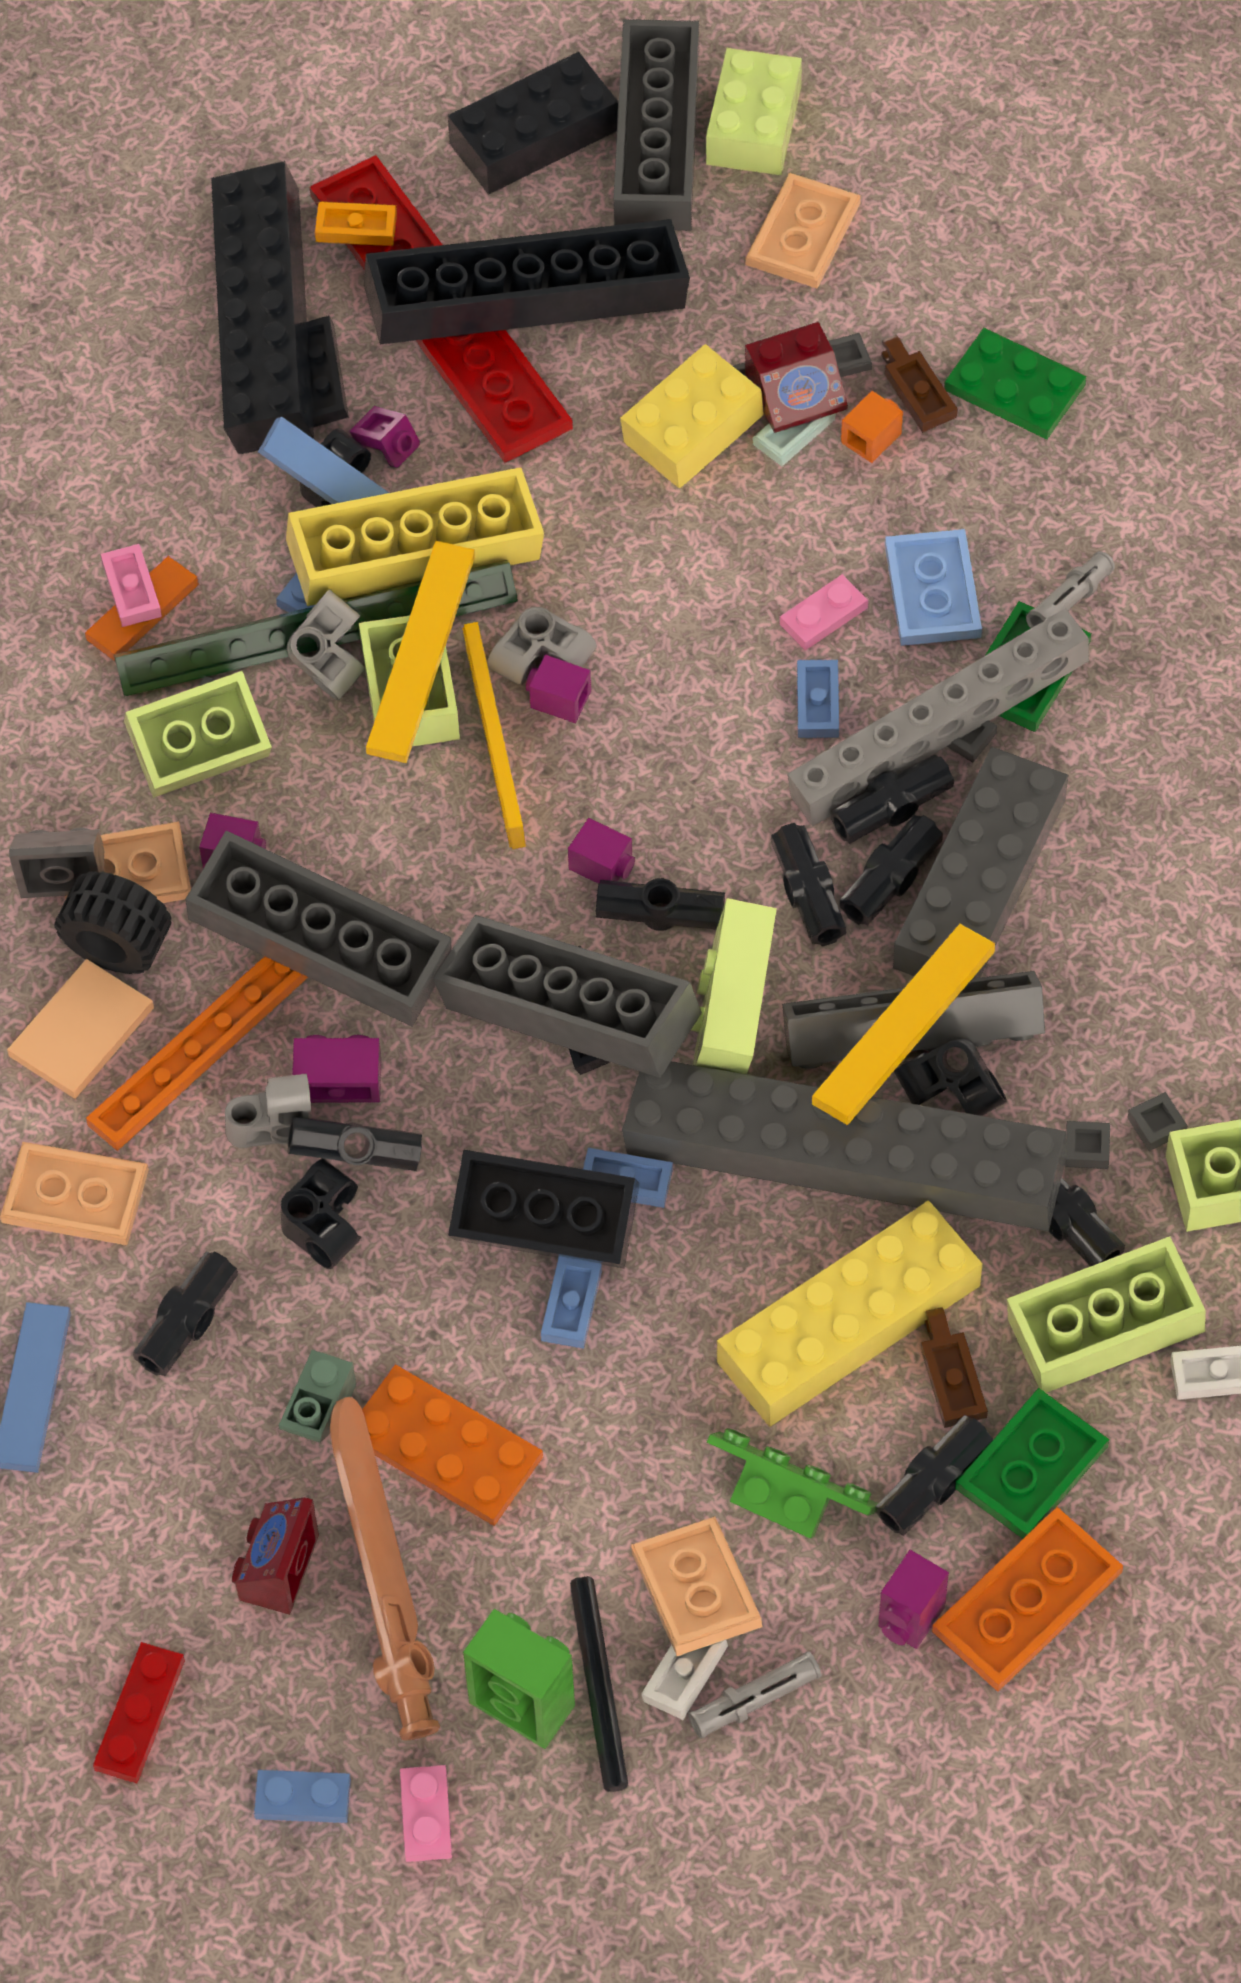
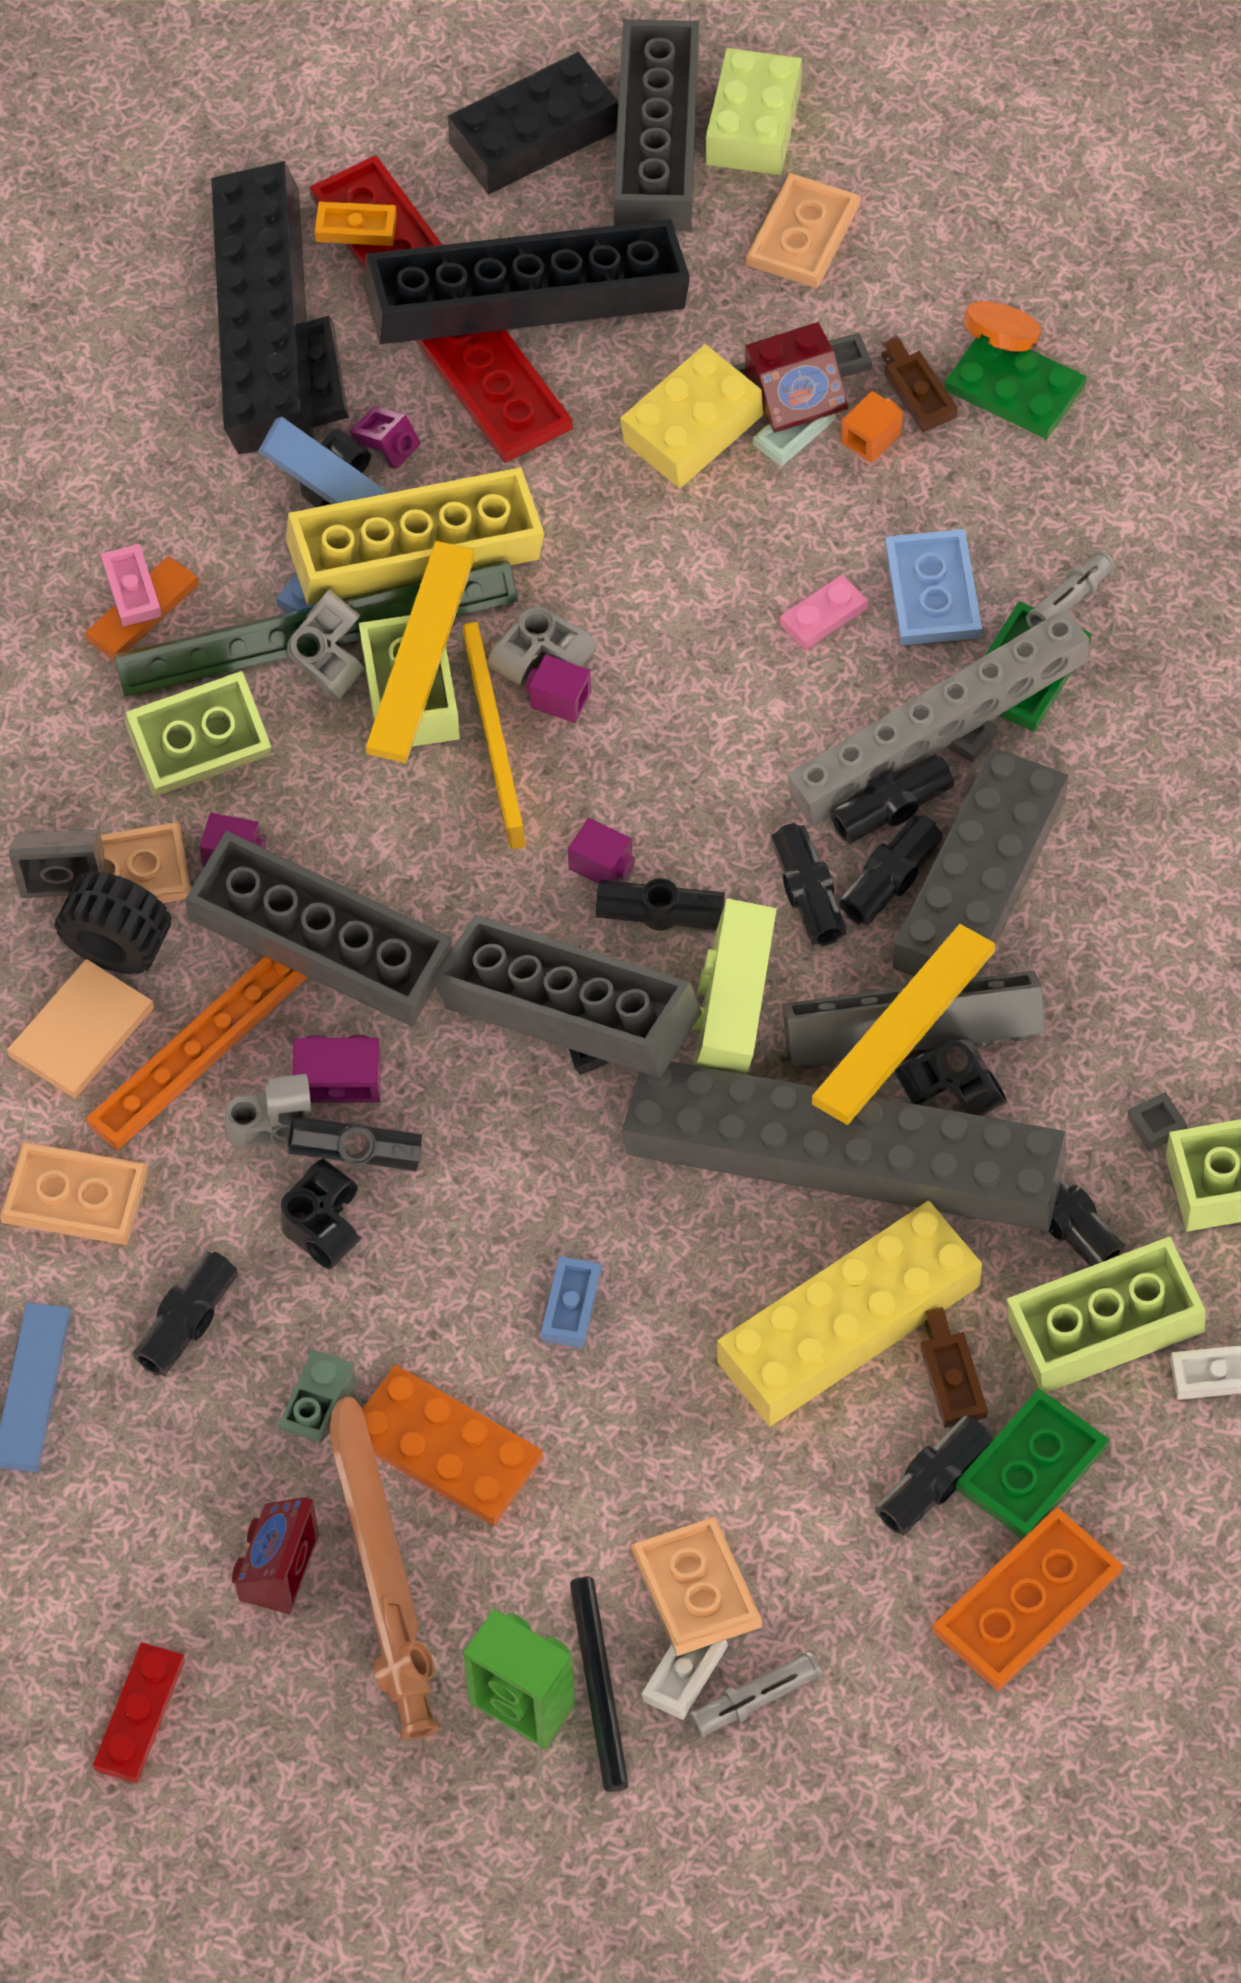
medium blue plate [254,1770,351,1823] -> none
bright pink plate [400,1765,452,1862] -> none
black brick [448,1149,640,1269] -> none
medium blue plate [583,1148,673,1208] -> none
bright green bracket [707,1428,878,1539] -> none
medium blue plate [797,660,839,738] -> none
magenta brick [878,1549,949,1649] -> none
dark grey plate [1065,1121,1110,1169] -> none
none -> orange tile [963,301,1042,352]

